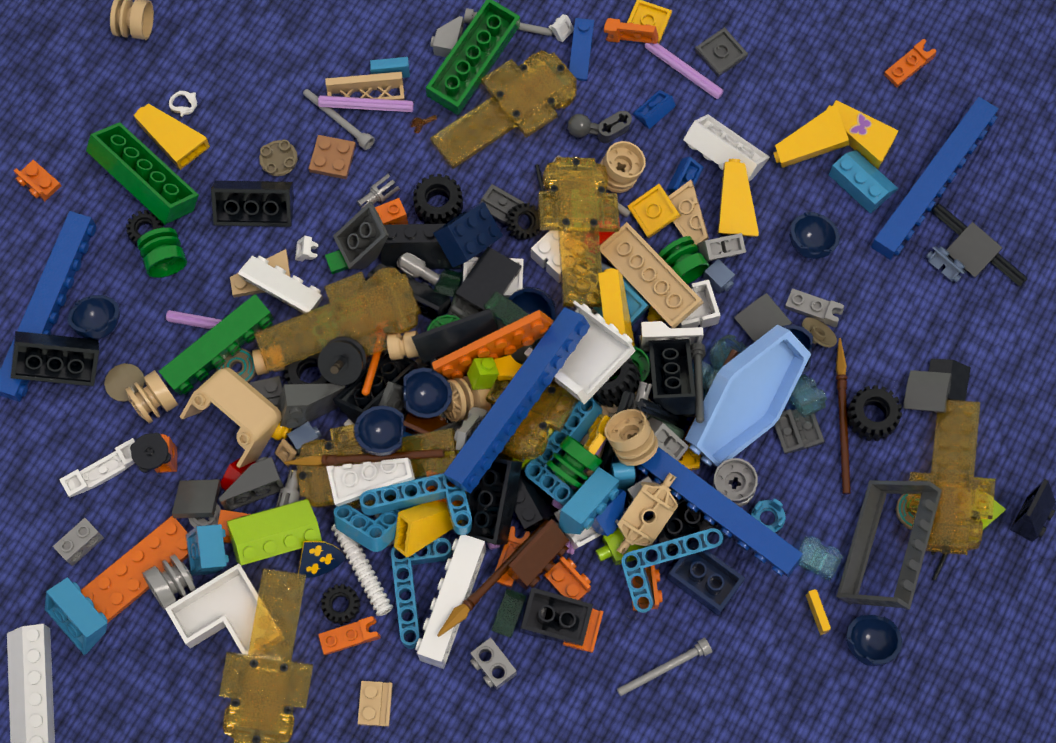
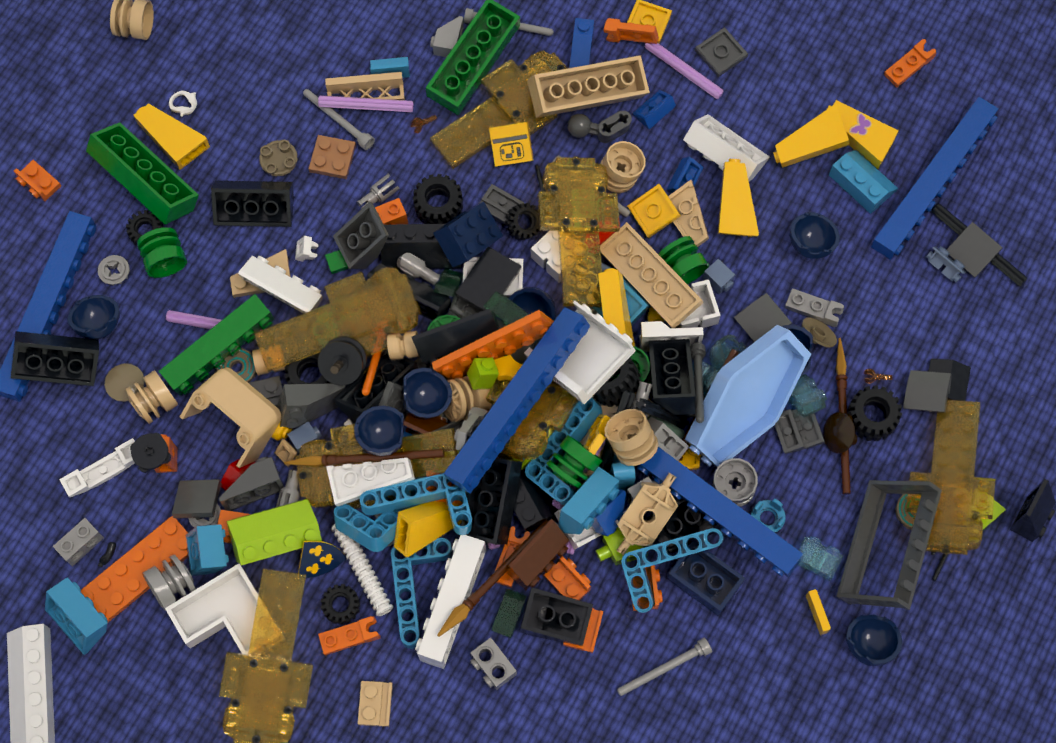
white tile [549,14,574,42] -> none
light grey brick [697,233,746,262] -> none
none -> light grey gear [98,255,130,286]
none -> black piece [98,542,116,567]
none -> yellow tile [489,122,534,167]
none -> tan brick [527,55,650,118]
none -> dark brown dish [823,412,857,453]
none -> clear orange hand [864,369,892,384]

